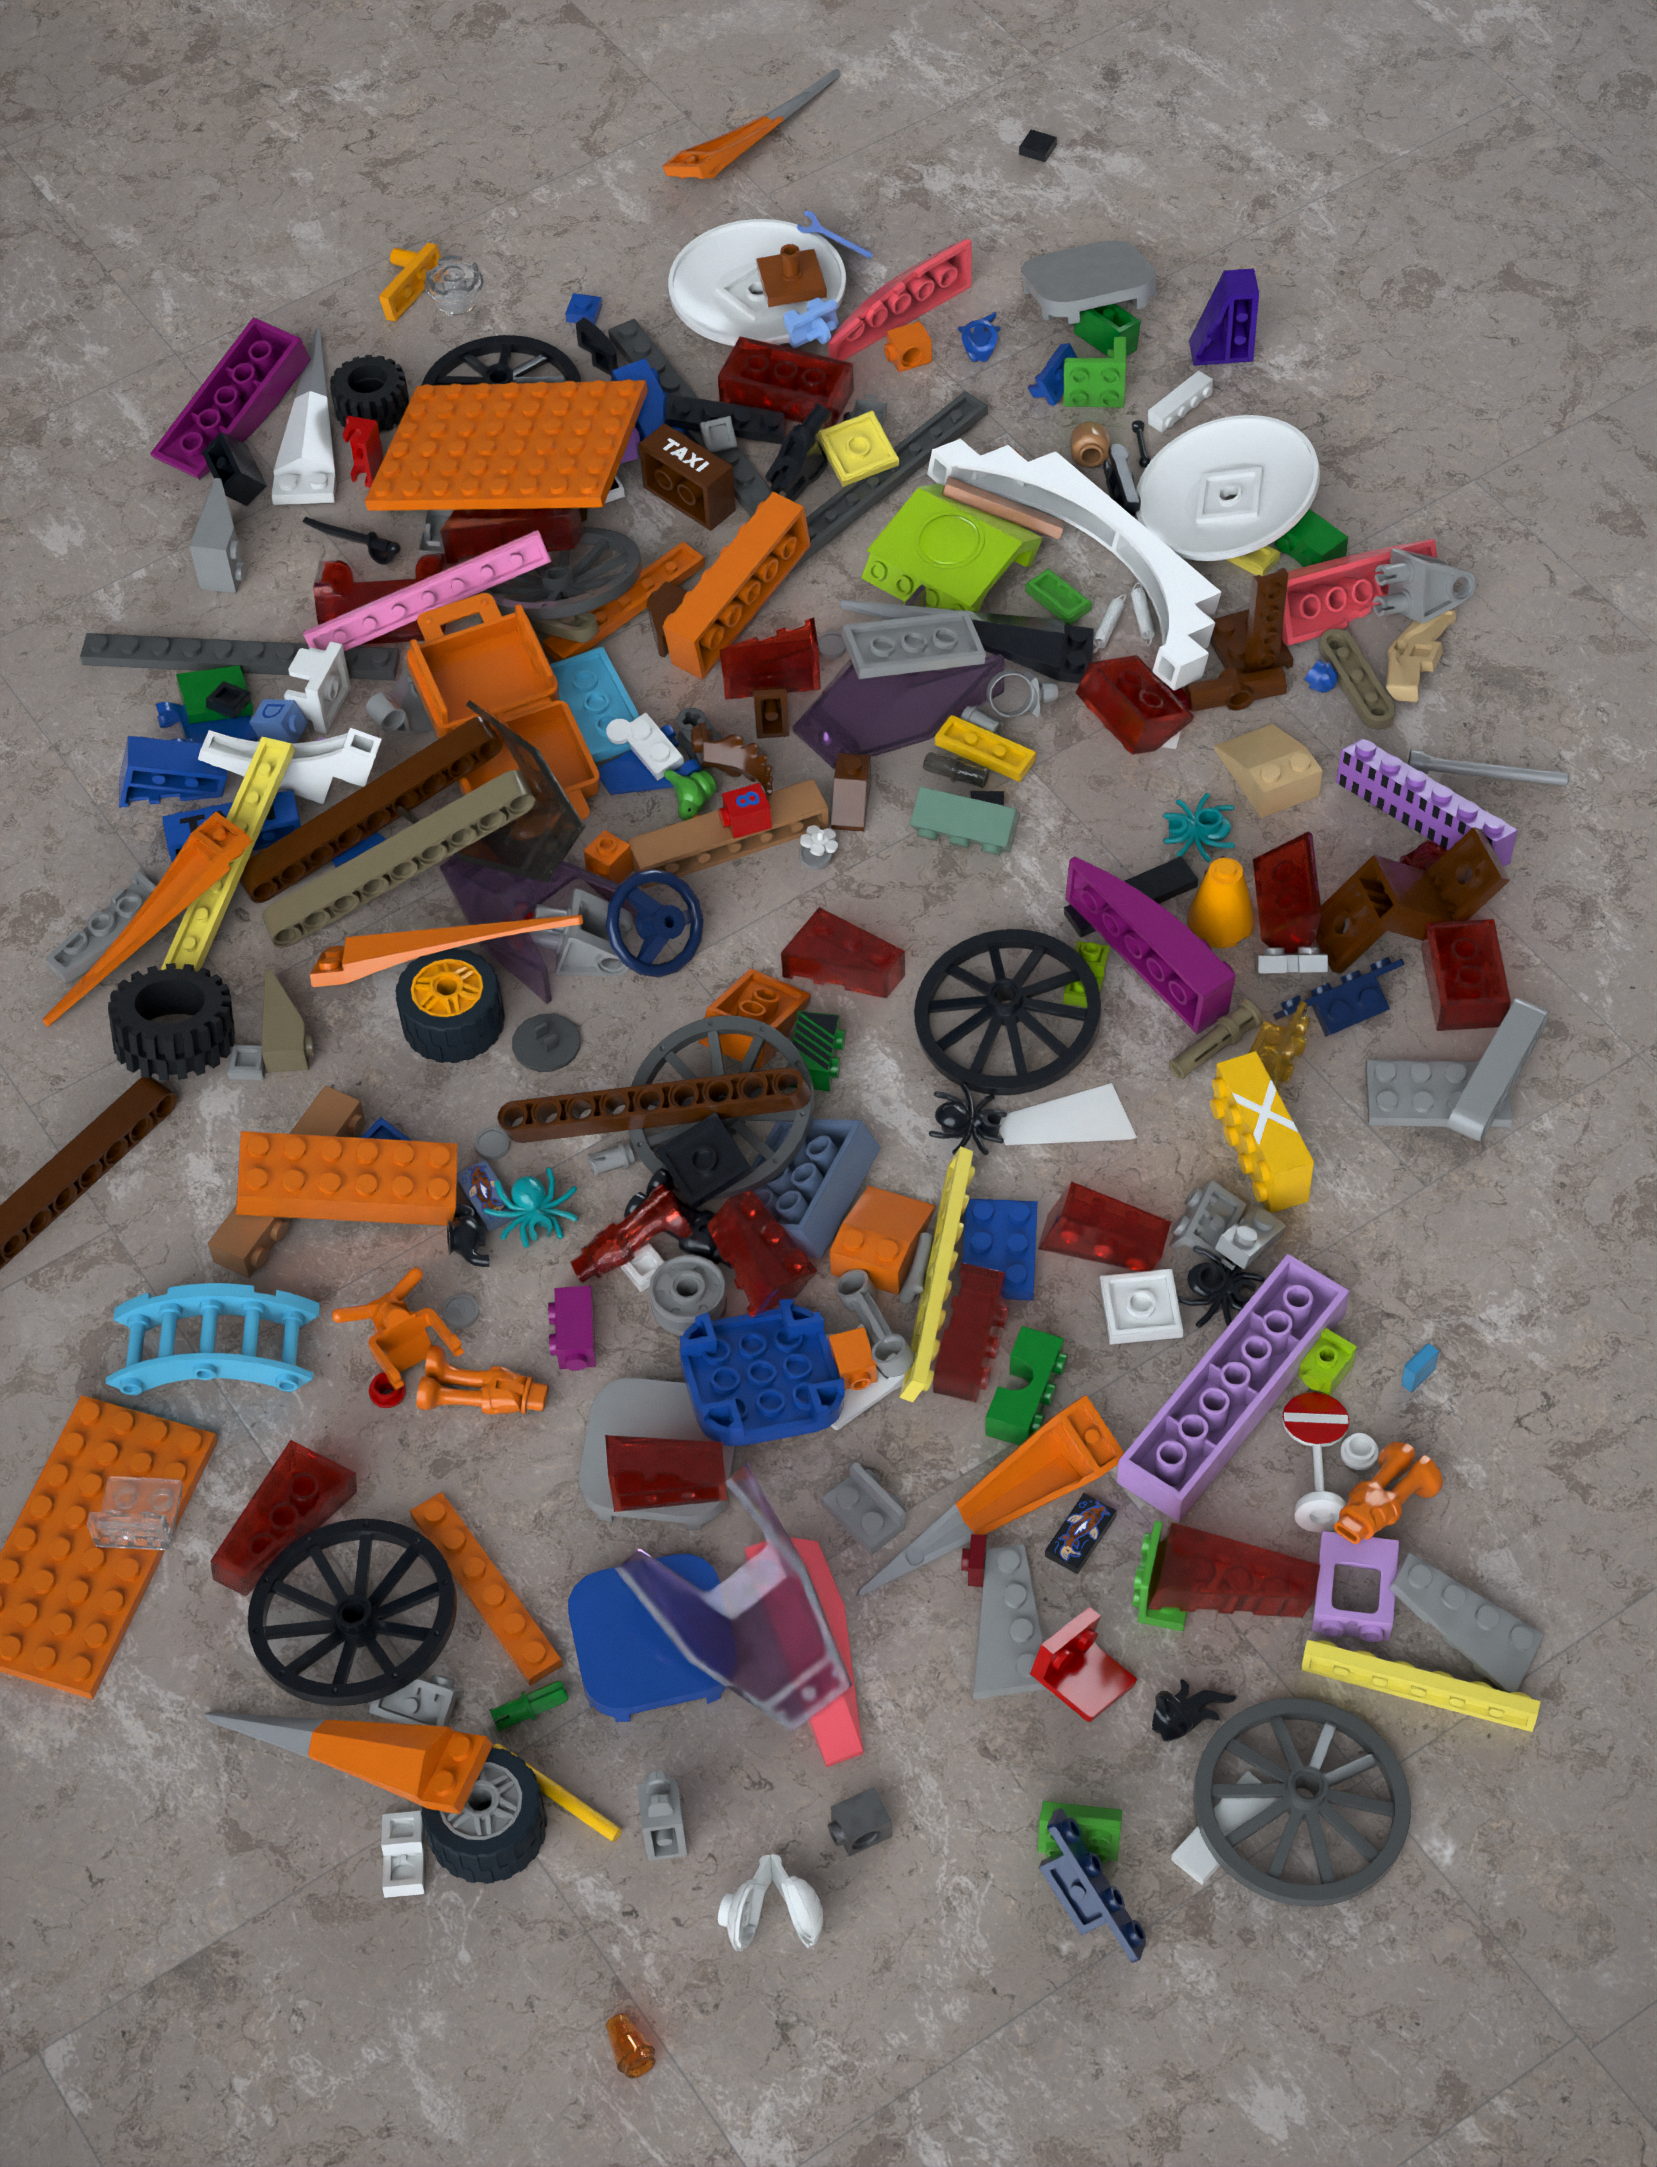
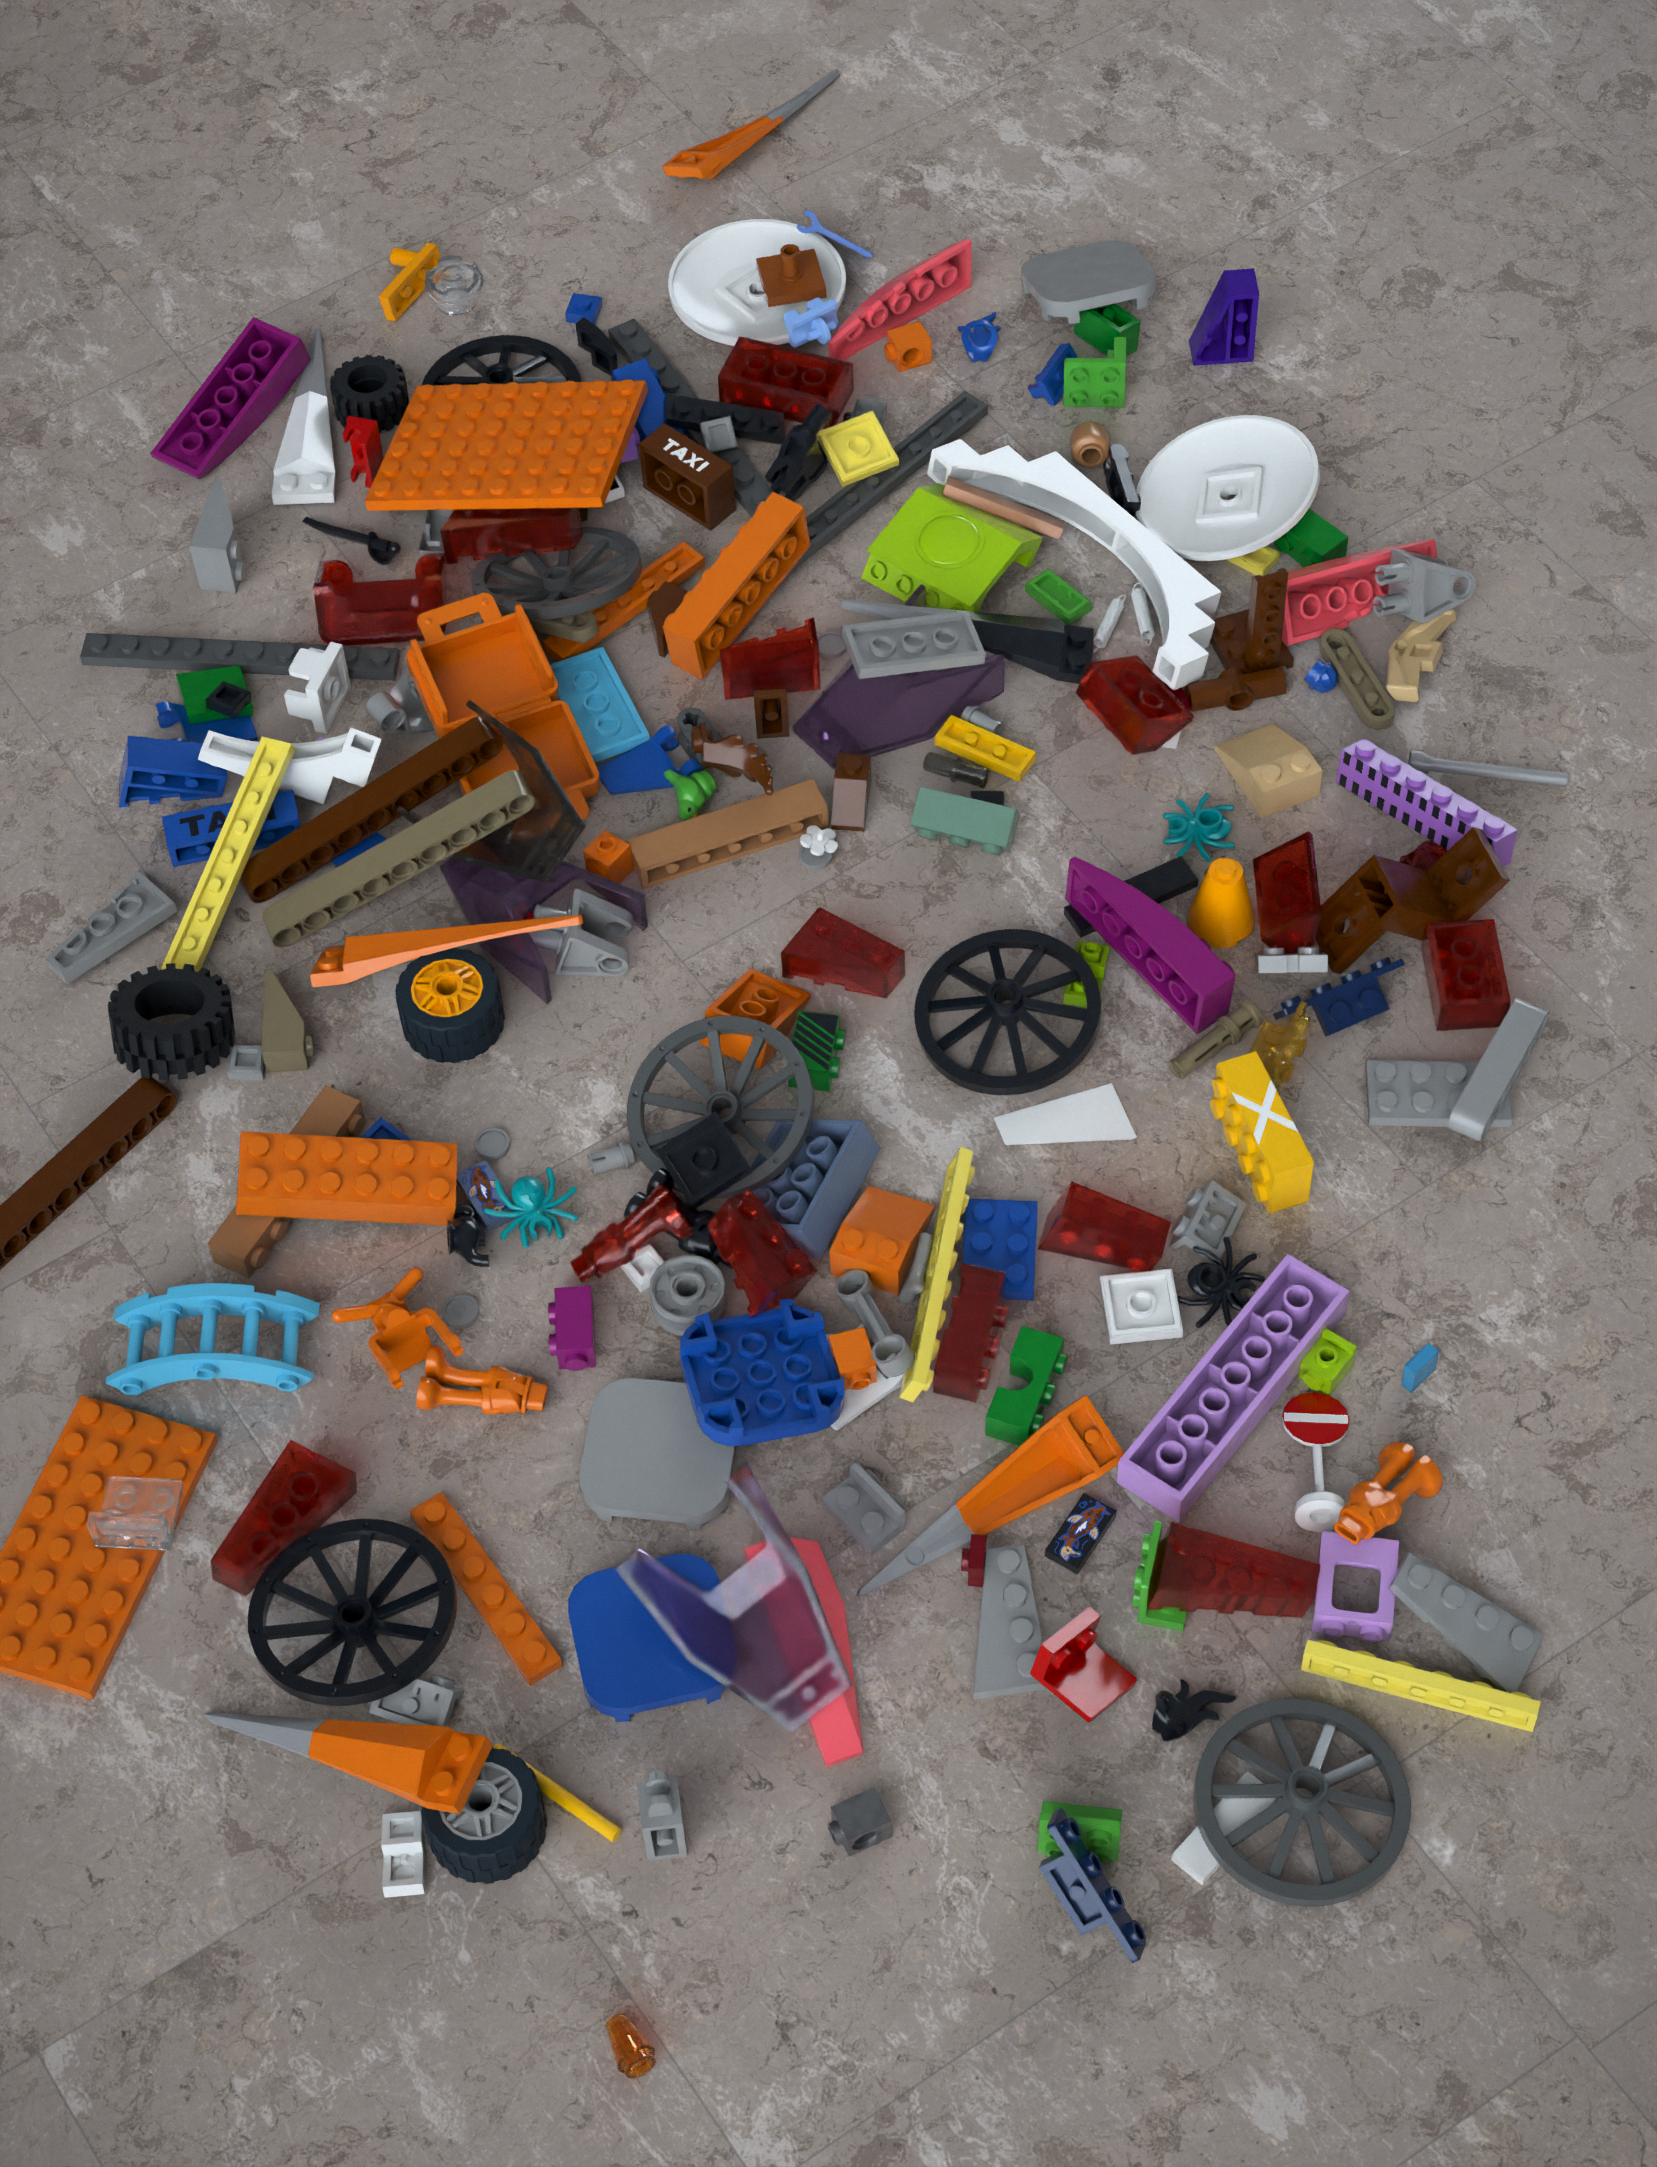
orange plate [42,812,253,1027] -> none
black brick [202,432,267,506] -> none
medium blue brick [249,699,308,743] -> none
bright pink tile [303,530,551,651] -> none
red plate [369,1372,406,1408] -> none
green axle [489,1681,568,1733] -> none
reddish brown beam [497,1067,811,1143] -> none
dark grey piece [512,1014,580,1072] -> none
clear red wedge [605,1435,728,1512] -> none
white hinge [606,713,684,781] -> none
dark blue piece [606,869,704,978] -> none
red brick [718,783,772,839] -> none
white animal [718,1854,823,1952] -> none
black animal [929,1083,1007,1155] -> none
light grey piece [986,669,1058,718] -> none
black tile [1019,130,1057,162] -> none
black hinge [1132,420,1151,468] -> none
white piece [1148,370,1213,433] -> none
light grey piece [1215,1205,1287,1270] -> none
white plate [1340,1433,1379,1470] -> none

